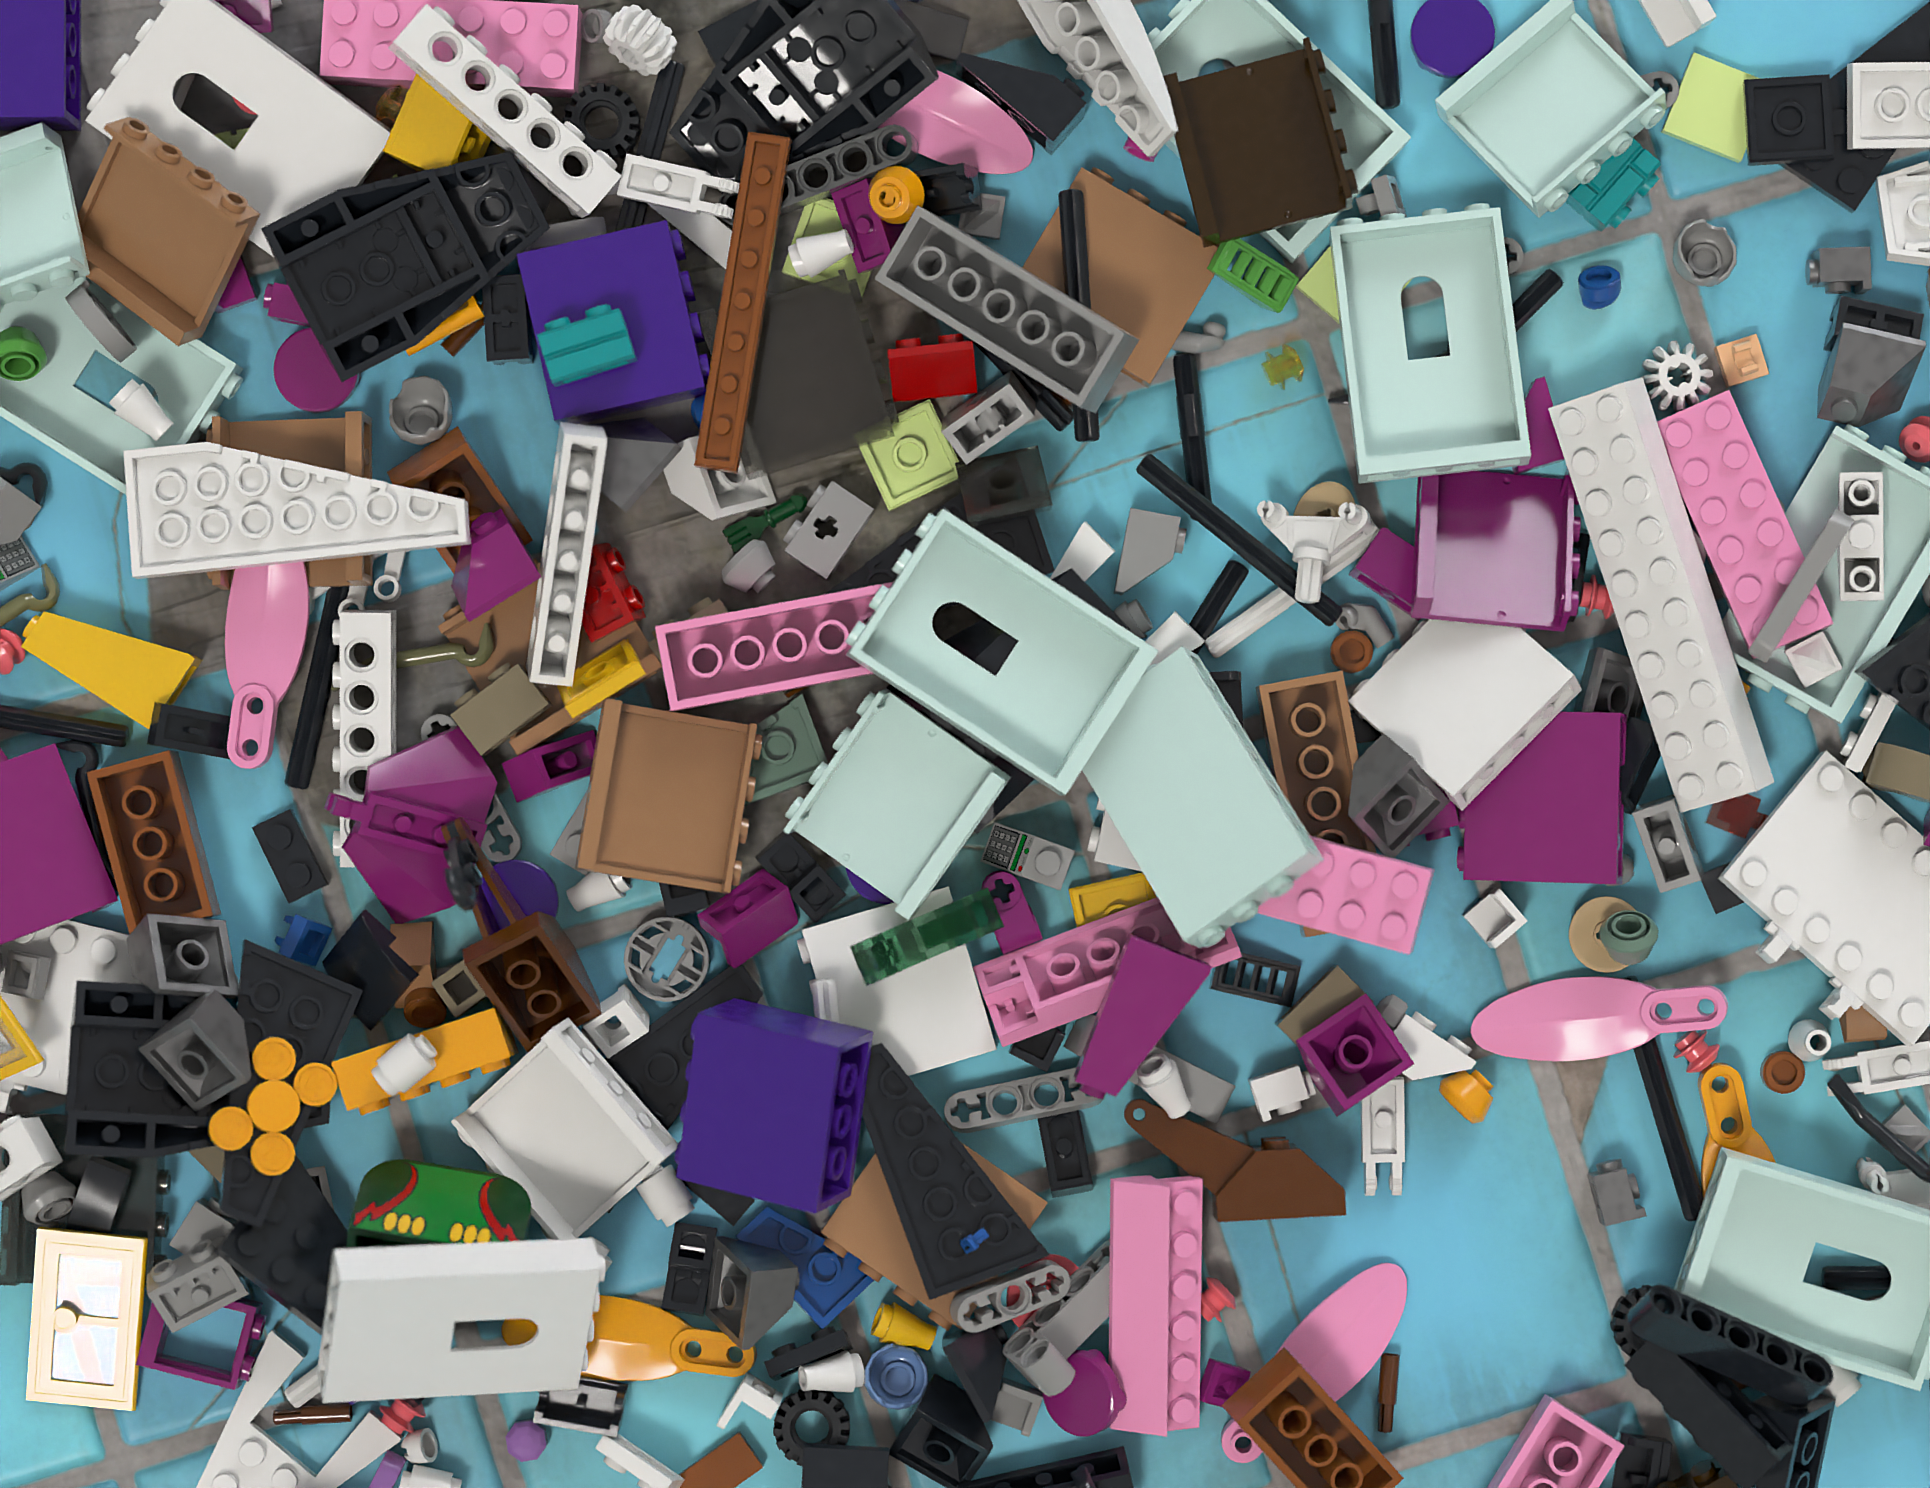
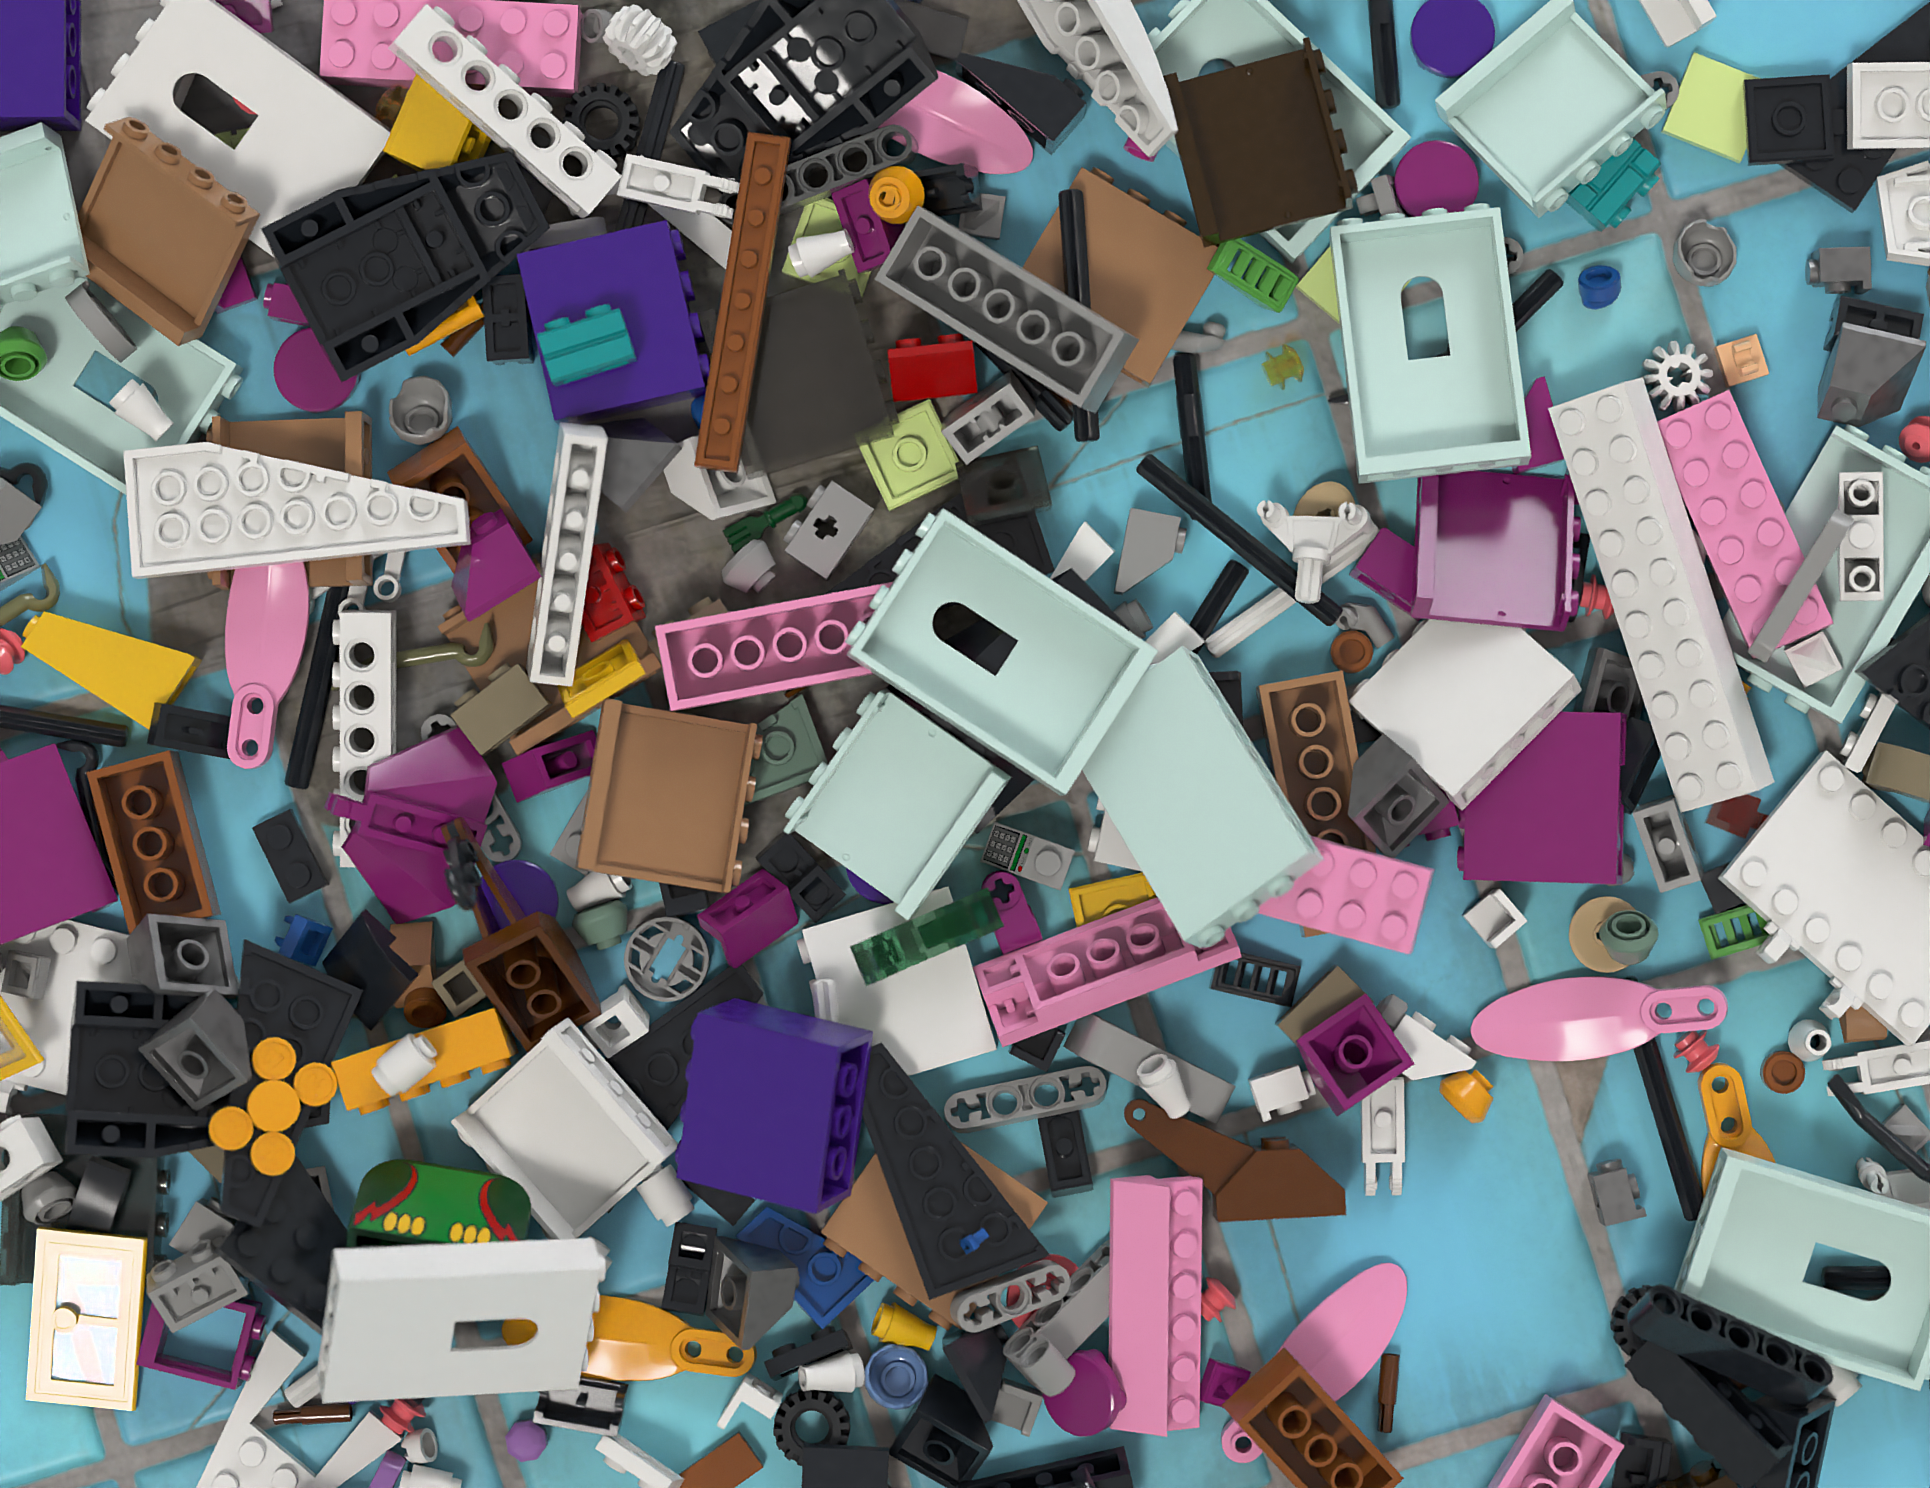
magenta slope [1073,933,1212,1099] -> none
none -> sand green cone [572,899,627,950]
none -> magenta tile [1394,140,1479,218]
none -> bright green slope [1698,903,1770,960]

